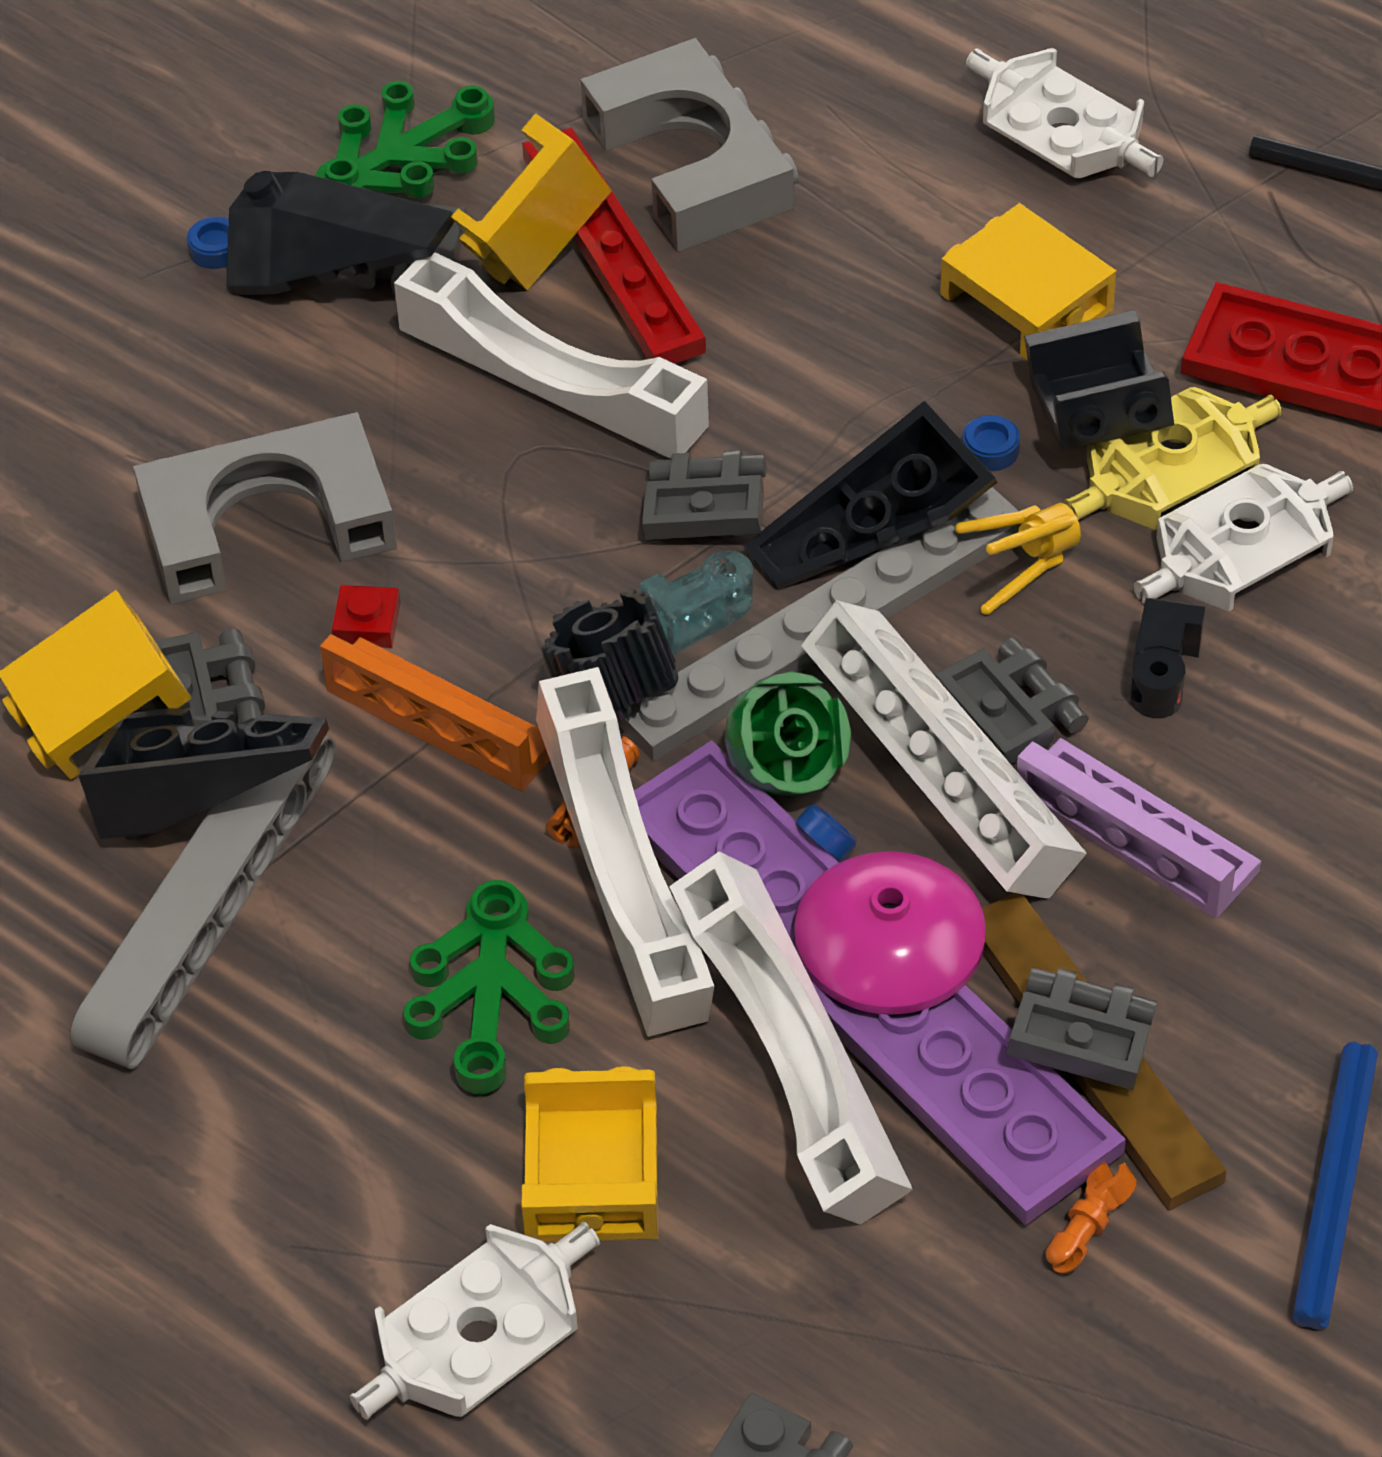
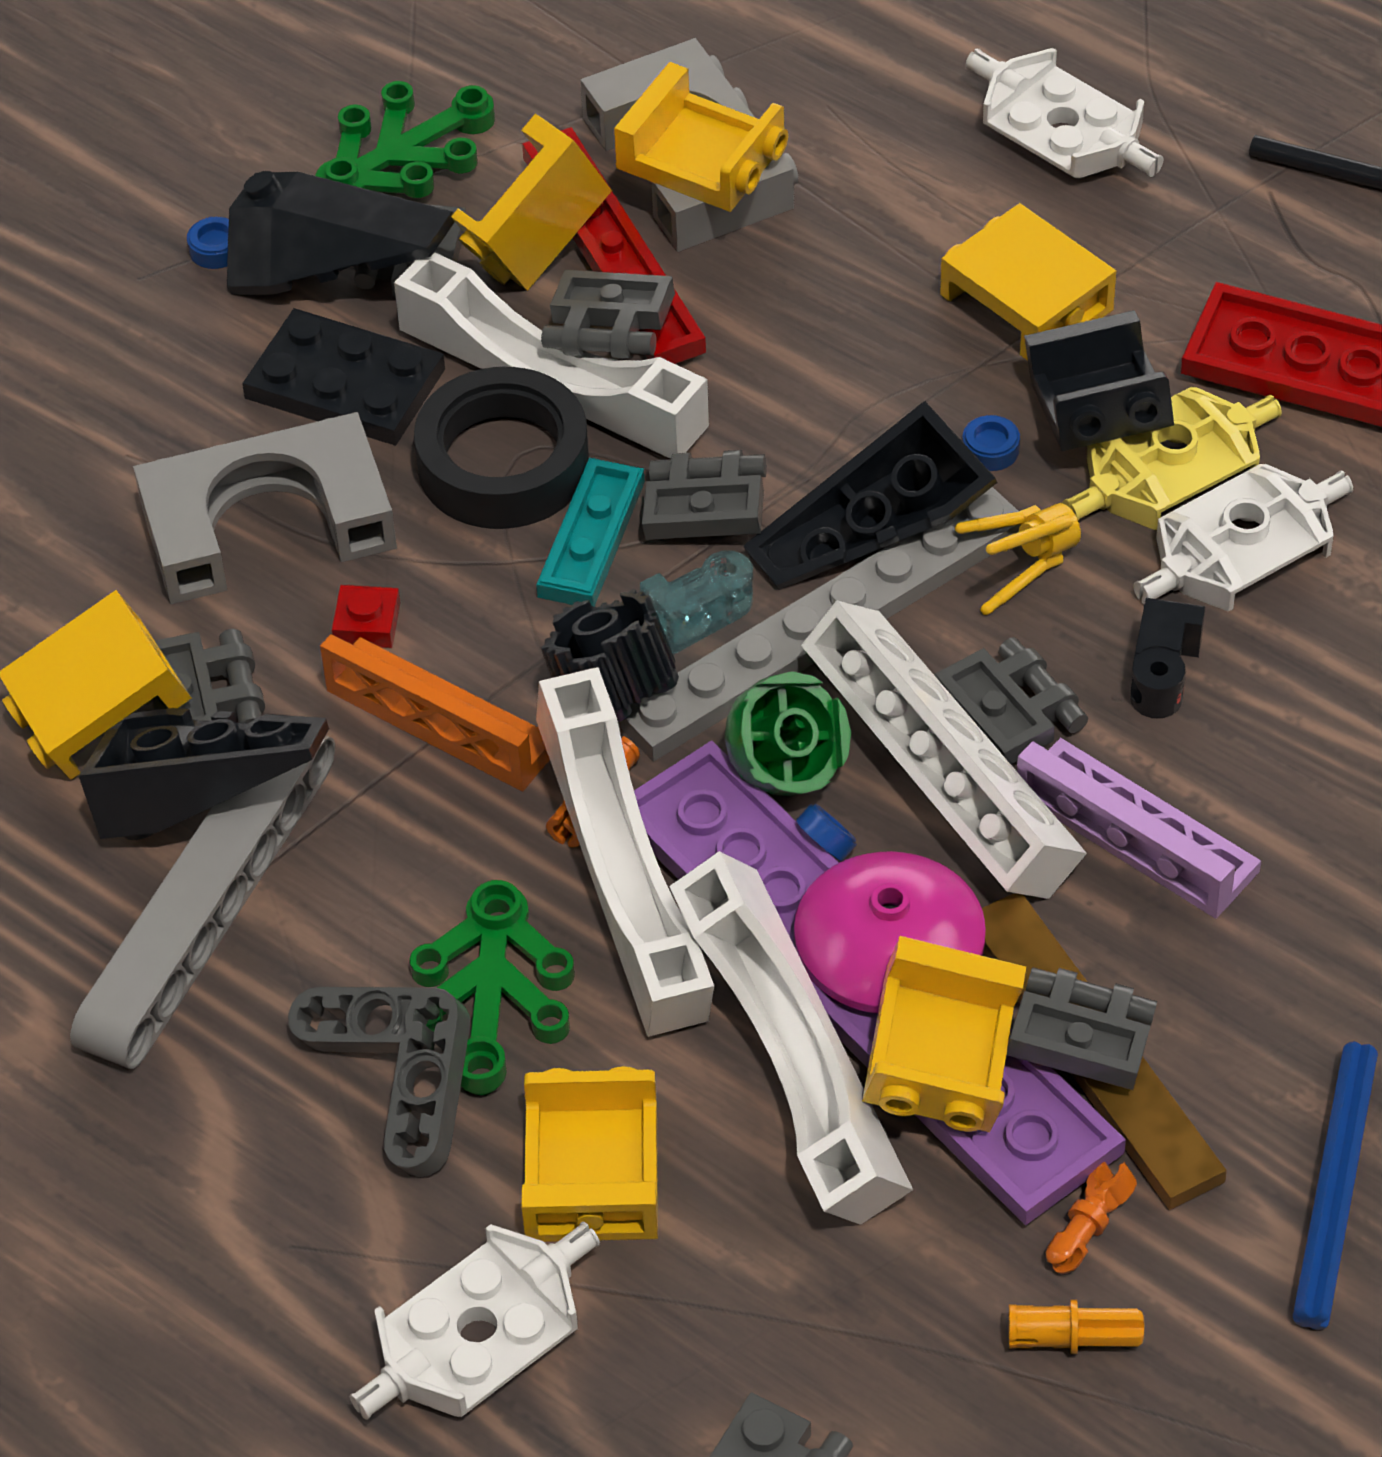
none -> black plate [242,308,445,446]
none -> dark grey beam [288,987,470,1178]
none -> black tyre [414,367,589,529]
none -> teal tile [536,458,645,607]
none -> dark grey plate [541,270,675,359]
none -> yellow panel [614,62,788,212]
none -> yellow panel [862,936,1026,1132]
none -> light orange axle [1009,1300,1144,1354]

